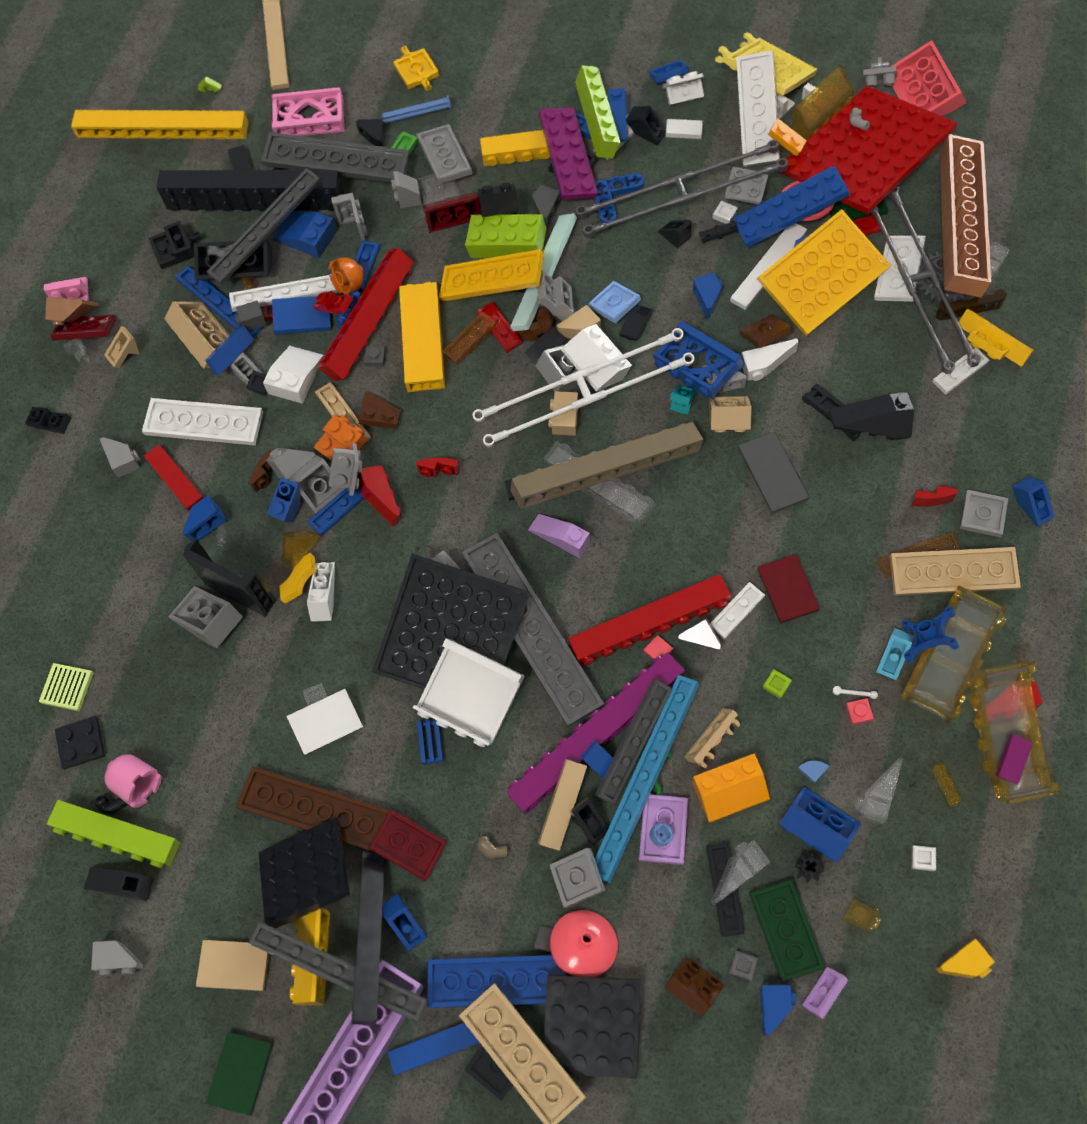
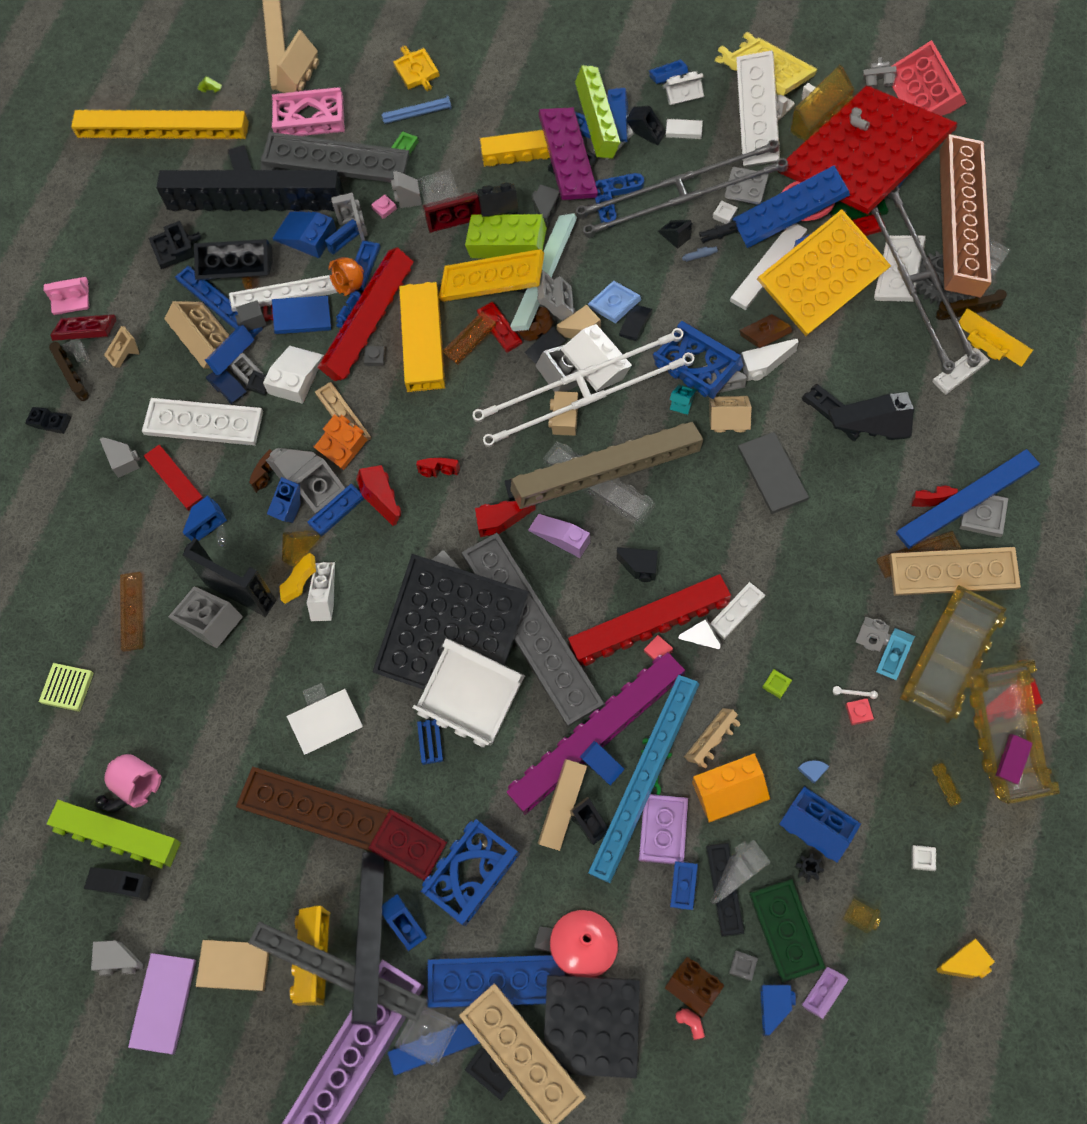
medium nougat slope [45,297,99,325] -> none
black plate [55,716,105,770] -> none
dark green tile [206,1032,273,1116] -> none
dark grey tile [207,168,321,285] -> none
black plate [258,817,350,929] -> none
red slope [313,291,353,314] -> none
light grey bracket [328,443,362,496] -> none
black slope [355,119,385,147] -> none
reddish brown wing [359,391,400,429] -> none
light grey tile [416,124,472,184] -> none
light grey plate [549,848,606,908] -> none
dark grey tile [595,678,672,805] -> none
medium blue tile [650,823,673,847] -> none
blue slope [693,272,723,319] -> none
dark red tile [757,554,820,624] -> none
light orange plate [768,119,807,156] -> none
clear slope [855,758,903,826] -> none
blue piece [902,606,959,663] -> none
blue slope [1013,477,1055,526] -> none
none -> dark brown plate [49,342,89,401]
none -> clear orange tile [120,572,143,652]
none -> lavender tile [128,953,196,1055]
none -> dark blue slope [206,370,247,405]
none -> tan slope [277,30,319,93]
none -> blue tile [325,219,359,254]
none -> bright pink plate [371,194,397,219]
none -> clear plate [395,1007,458,1067]
none -> blue fence [421,819,520,926]
none -> red slope [475,501,536,537]
none -> black slope [616,547,658,582]
none -> blue plate [670,861,698,910]
none -> coral arm [676,1008,705,1040]
none -> sand blue piece [682,246,718,262]
none -> light grey brick [856,617,891,652]
none -> blue tile [896,449,1040,549]

